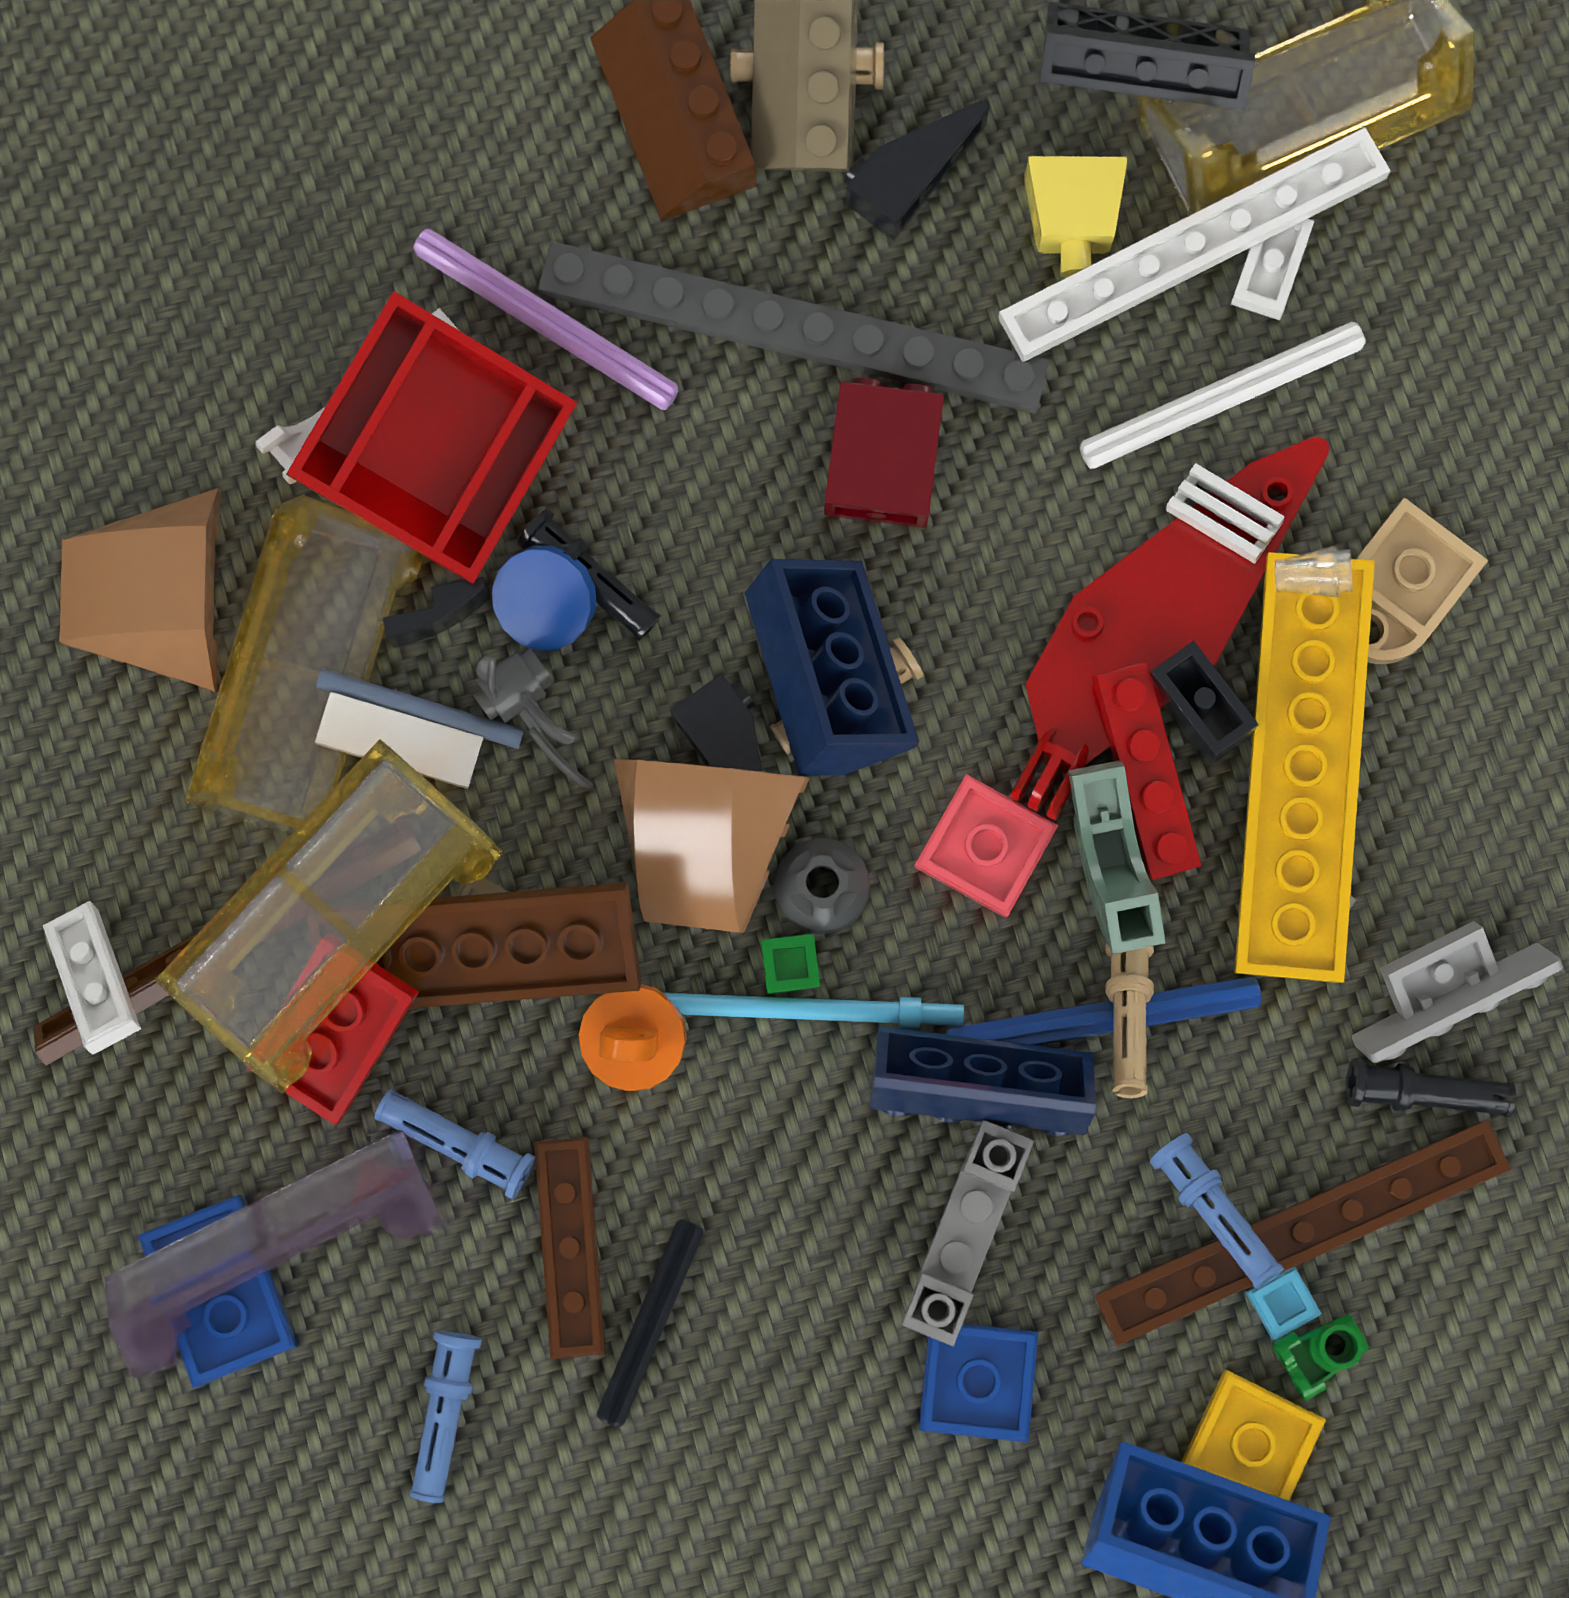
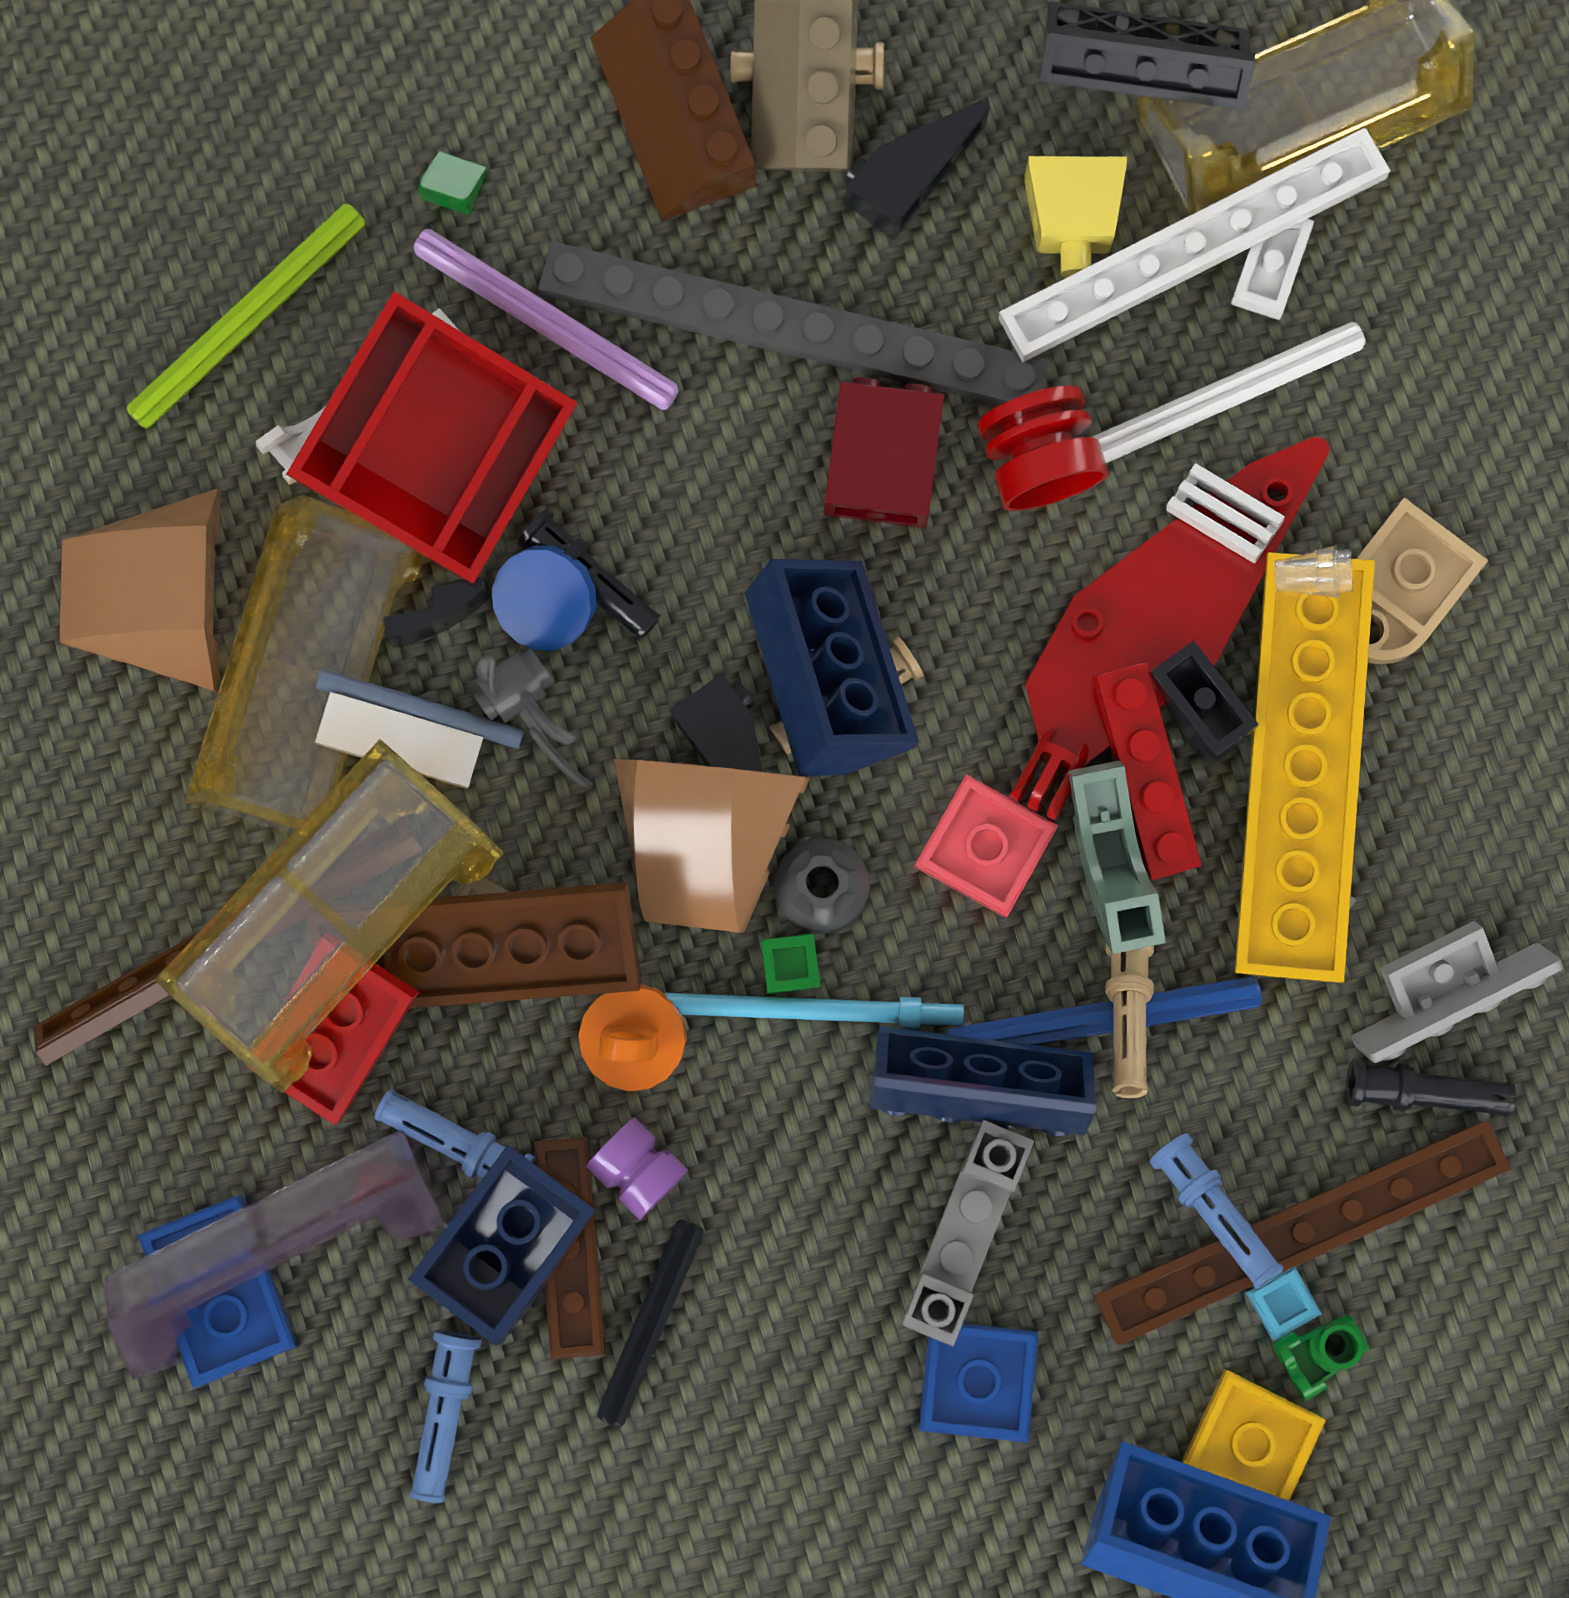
white tile [43,901,141,1055] -> none
none -> lime axle [127,204,366,429]
none -> dark blue slope [408,1145,596,1346]
none -> slope [418,151,487,216]
none -> medium lavender wheel [586,1117,689,1220]
none -> red wheel [977,386,1109,511]

